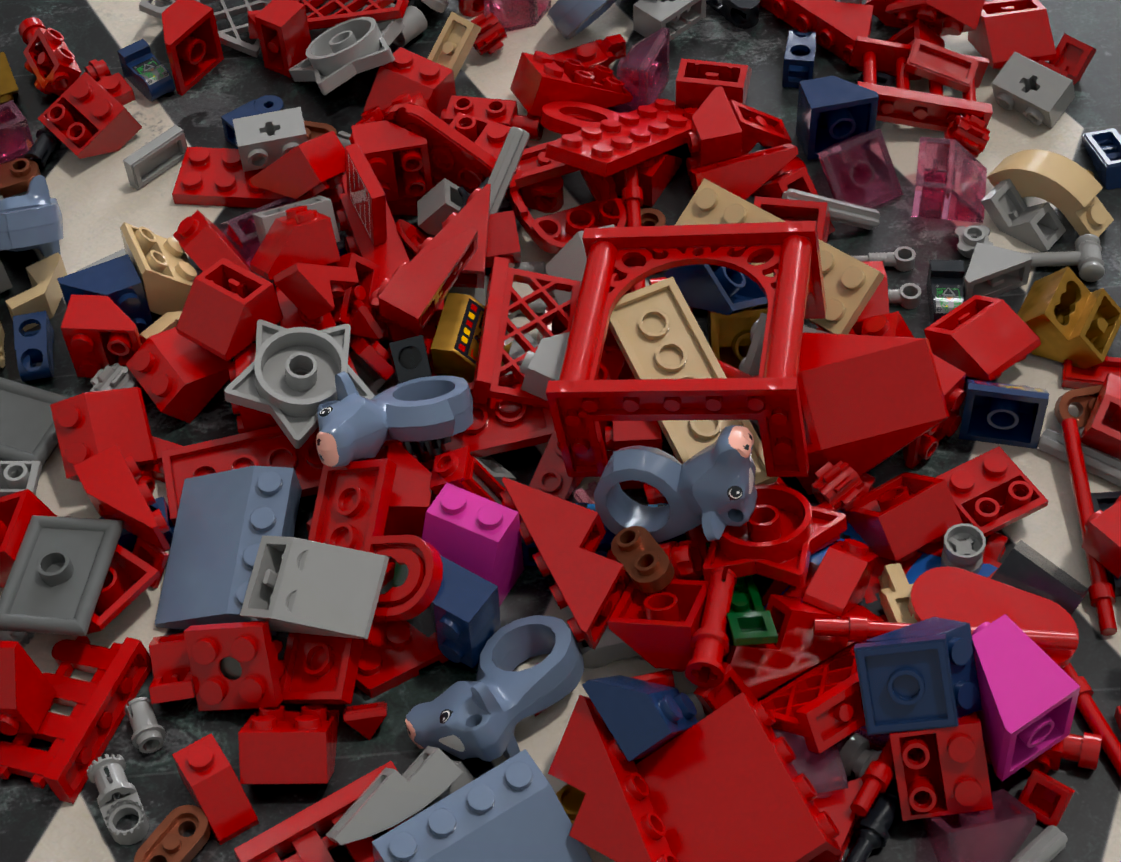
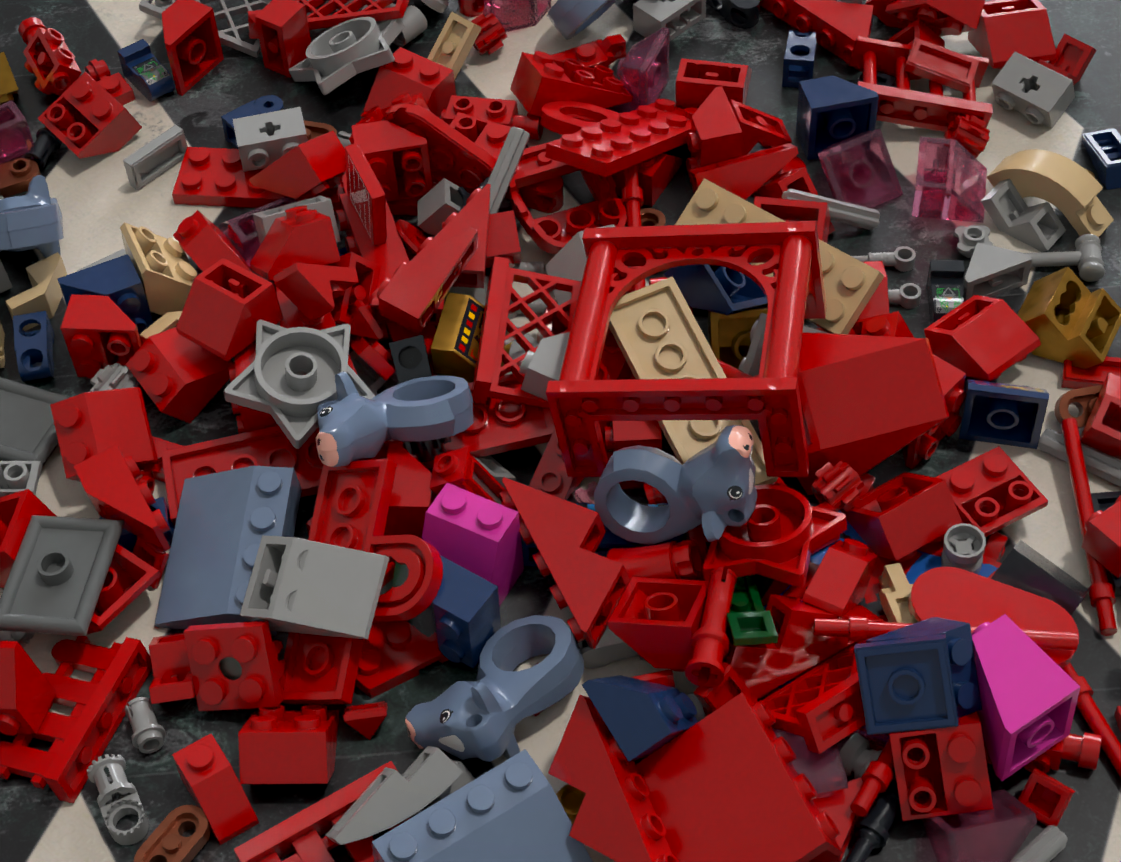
copper plate [611,526,675,593] -> none

